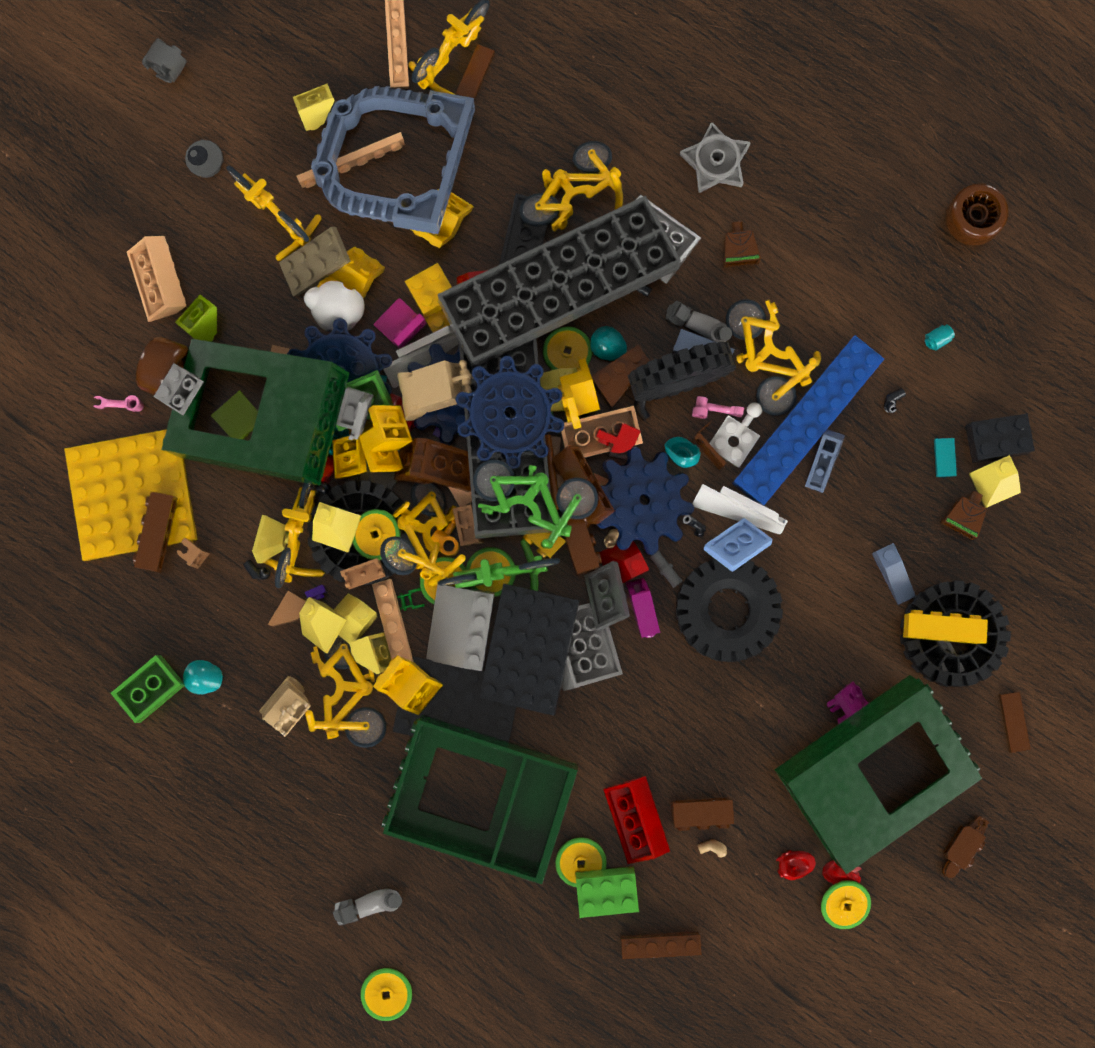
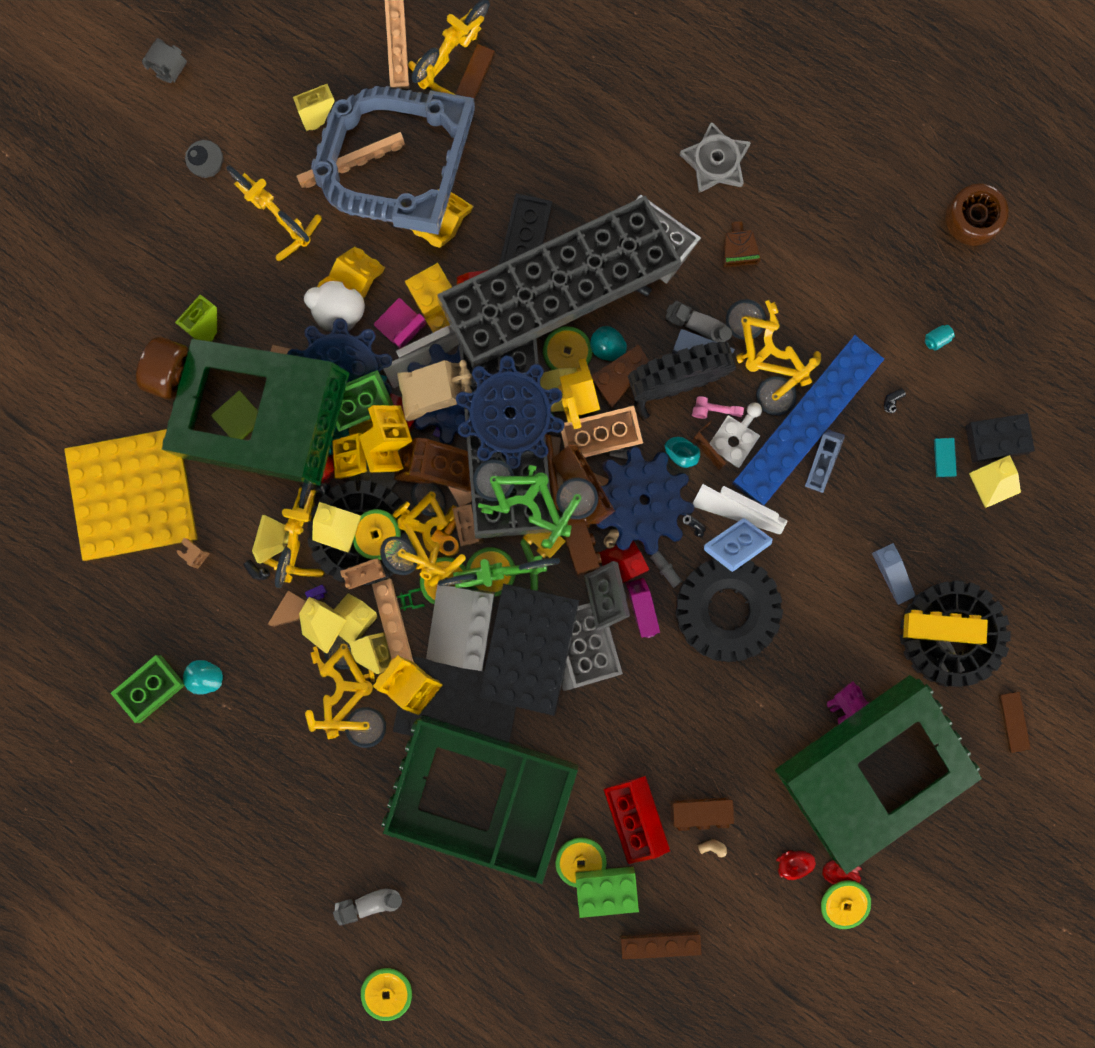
bright pink brick [94,395,144,412] -> none
light nougat slope [127,236,186,322] -> none
reddish brown brick [133,492,178,573] -> none
light grey slope [154,363,203,415] -> none
tan piece [259,676,310,737] -> none
dark tan plate [279,227,351,296] -> none
light grey plate [336,387,373,440] -> none
piece [520,141,623,231] -> none
red brick [595,423,641,453] -> none
reddish brown torso [940,491,987,540] -> none
reddish brown hinge [942,815,989,879] -> none

